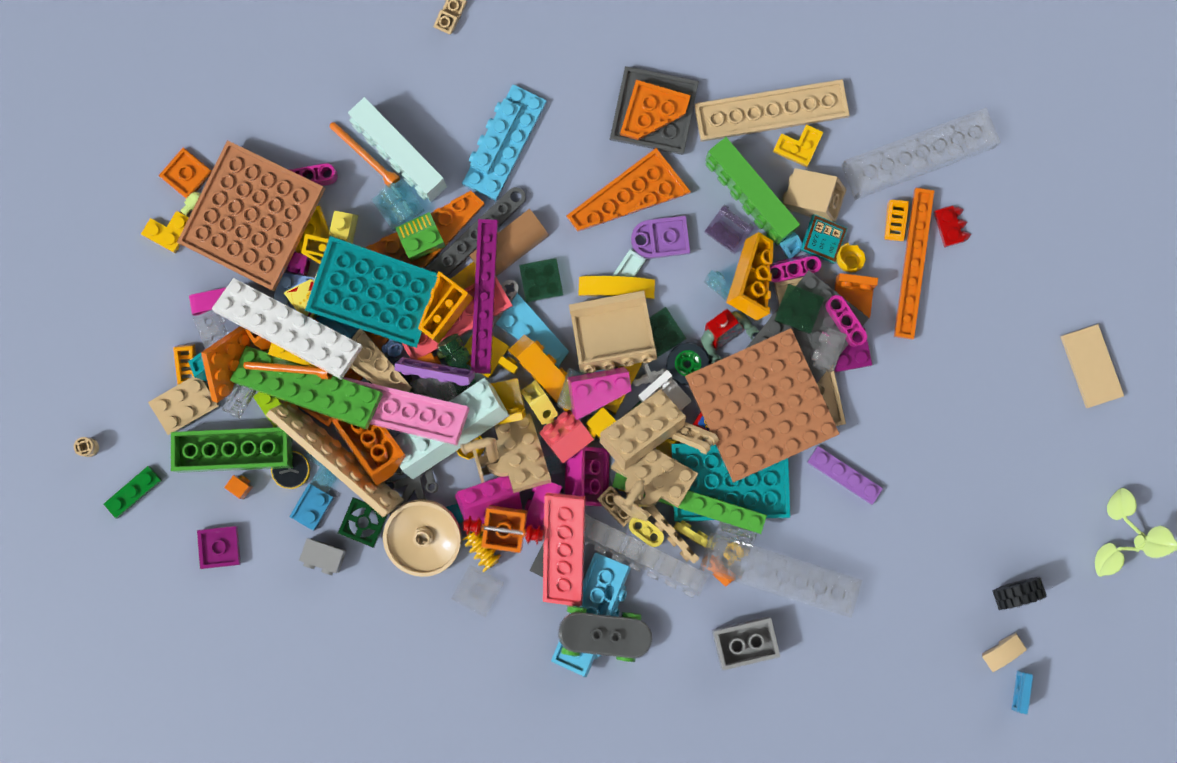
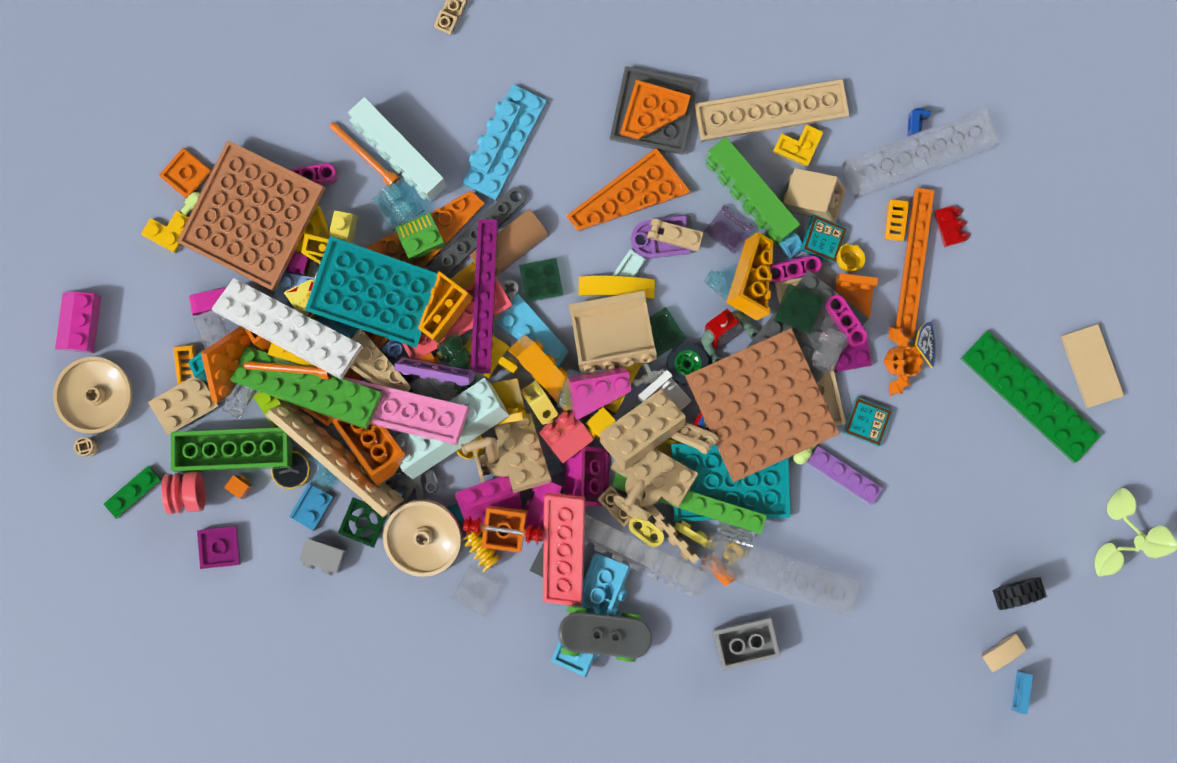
none -> tan dish [53,357,133,434]
none -> dark pink slope [55,292,101,353]
none -> coral wheel [161,471,206,514]
none -> tan plate [647,219,703,252]
none -> yellowish green cylinder [793,445,816,464]
none -> tile [843,397,893,447]
none -> orange helmet [884,326,924,396]
none -> blue bracket [907,108,931,137]
none -> shield [909,322,935,368]
none -> green plate [960,331,1101,463]

